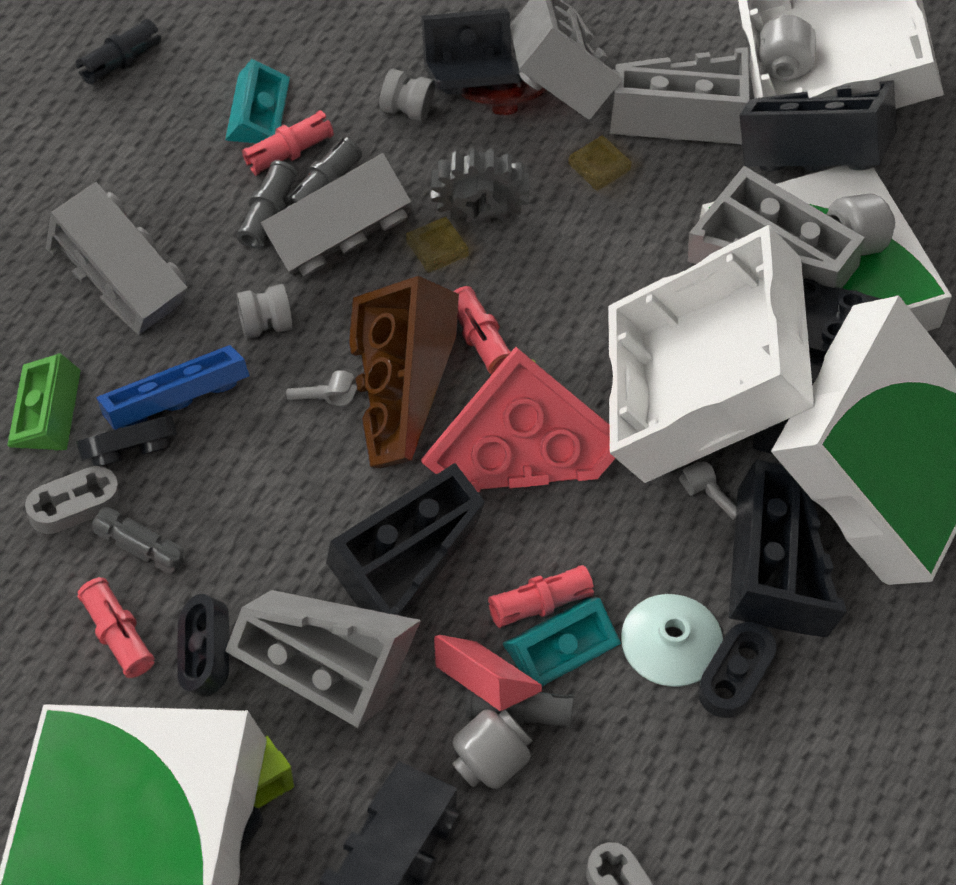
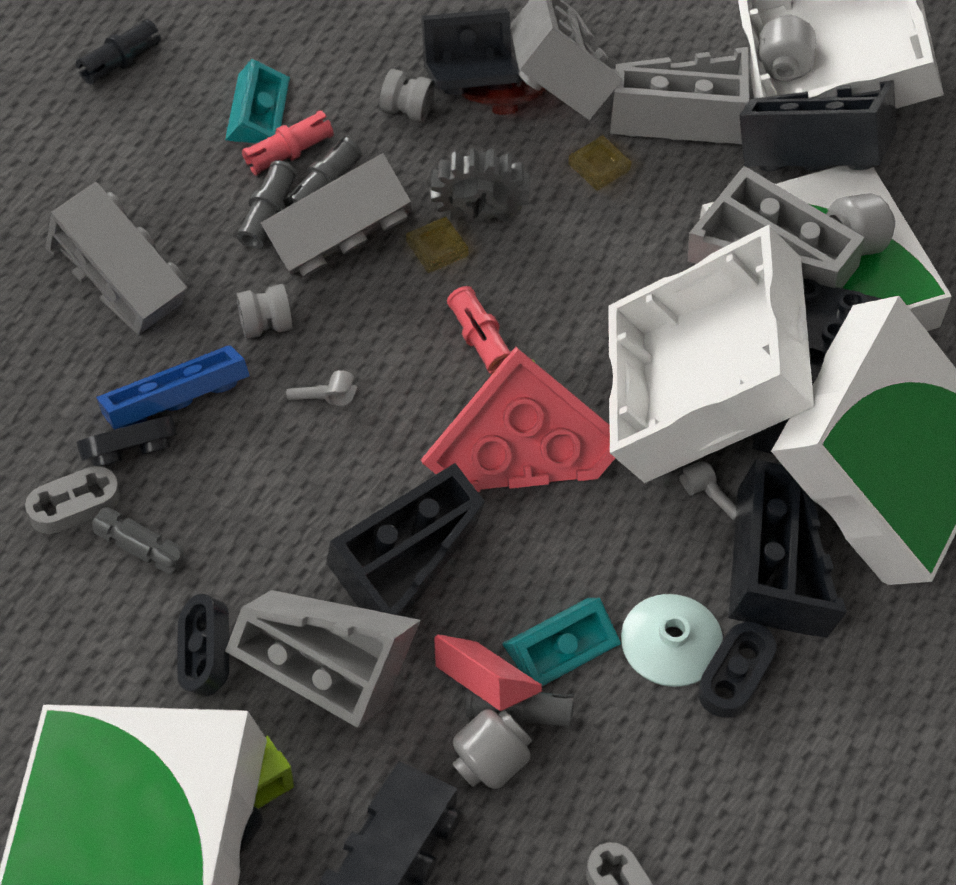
bright green slope [7,353,81,450] -> none
coral pin [77,577,155,678] -> none
reddish brown wedge [349,276,459,469] -> none
coral pin [488,565,594,628] -> none

